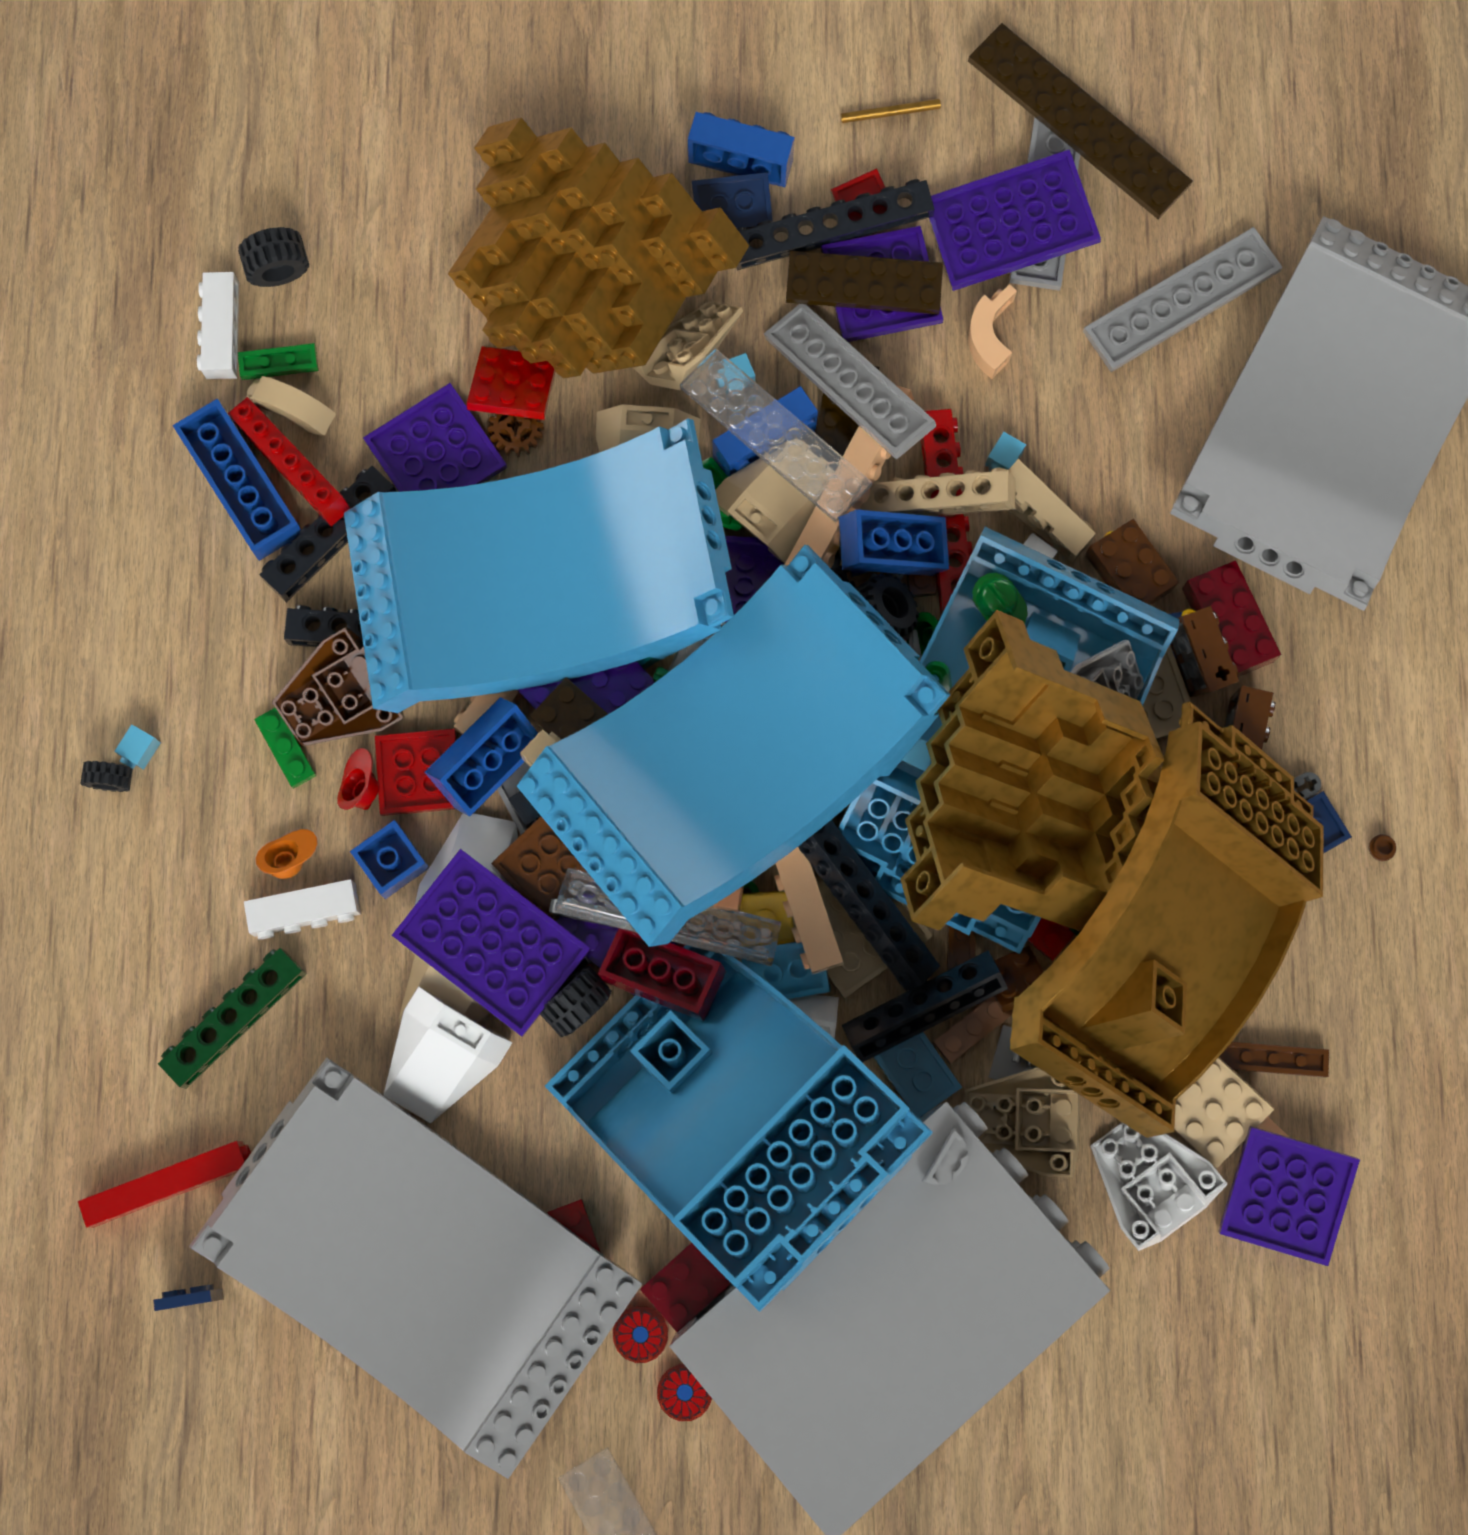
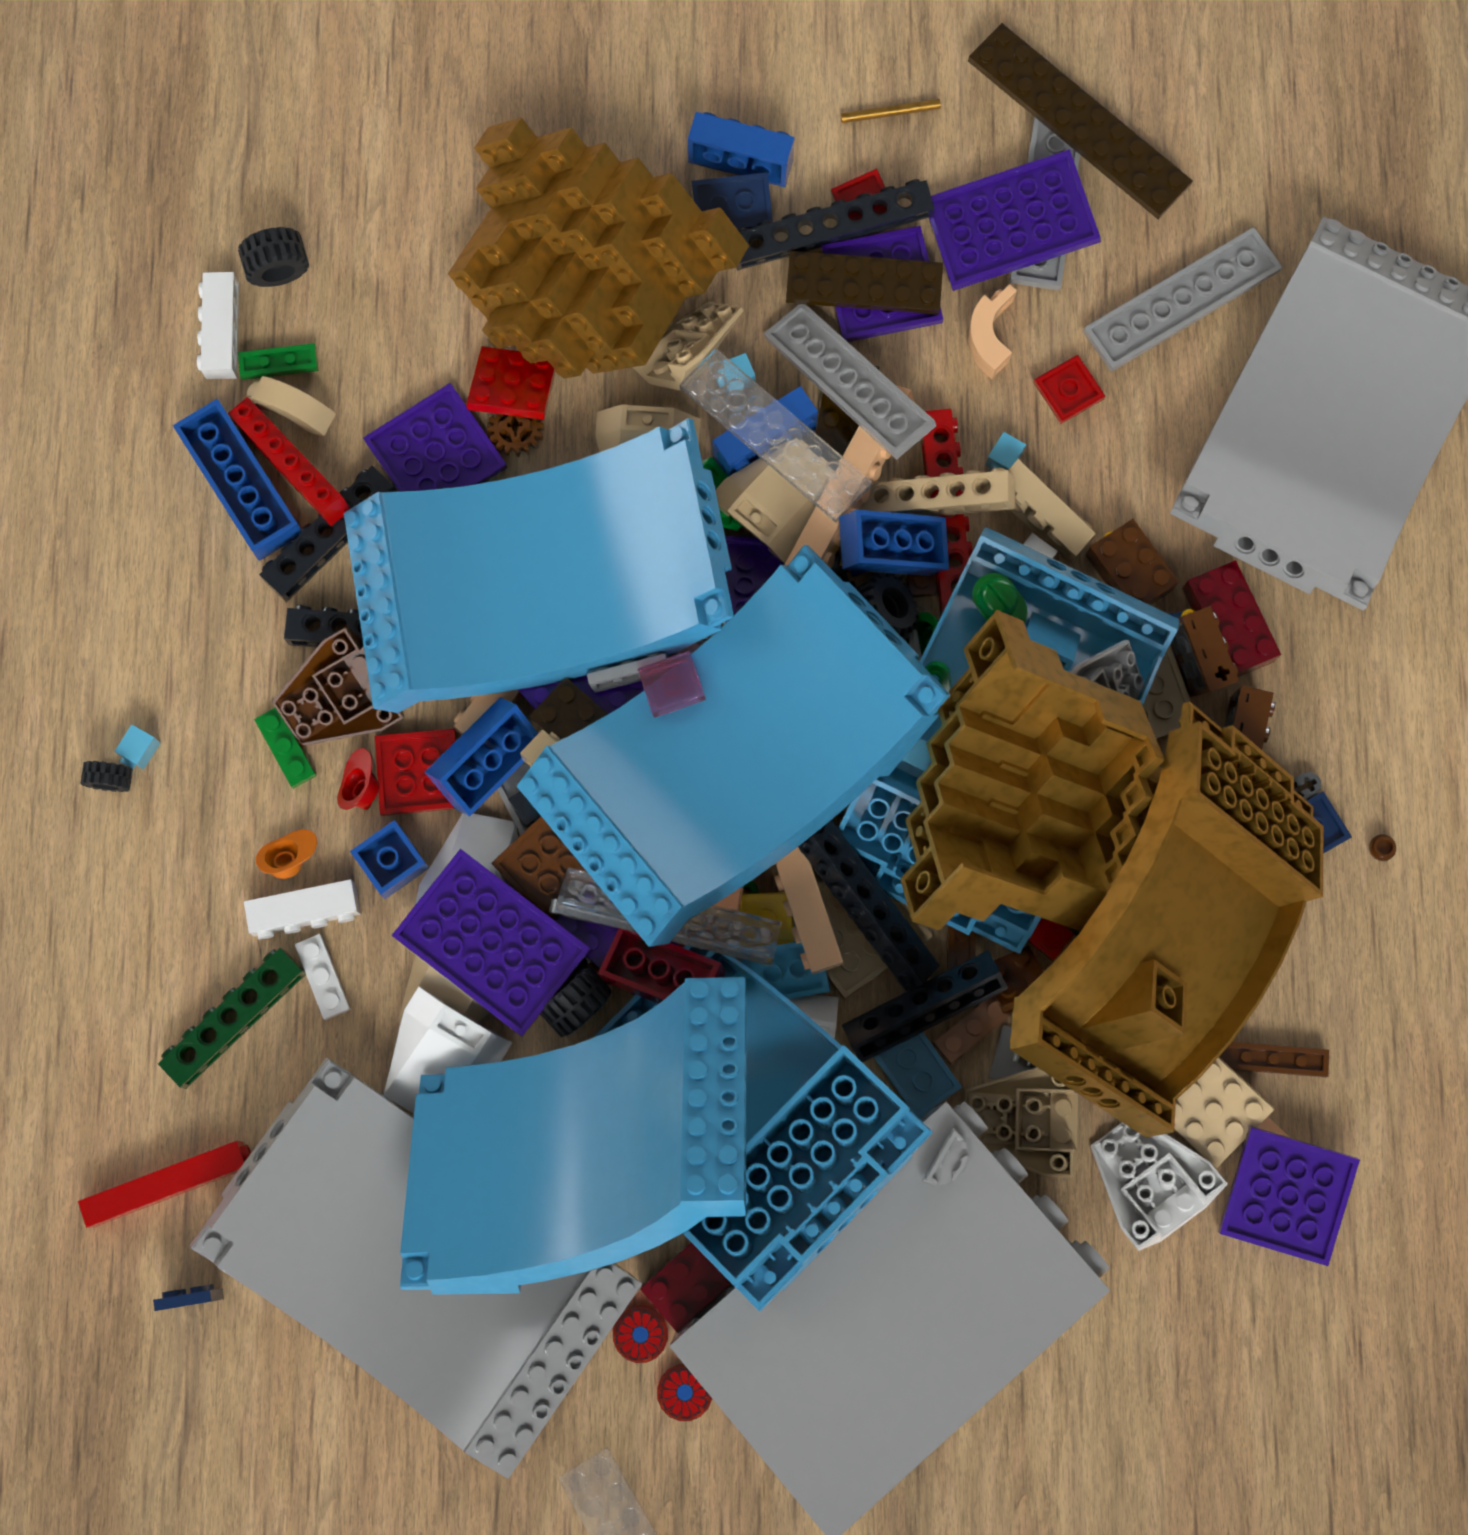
none -> white plate [295,934,351,1020]
none -> dark azure panel [400,977,747,1295]
none -> light grey plate [587,653,672,693]
none -> clear pink tile [638,651,706,718]
none -> red plate [1033,355,1106,424]

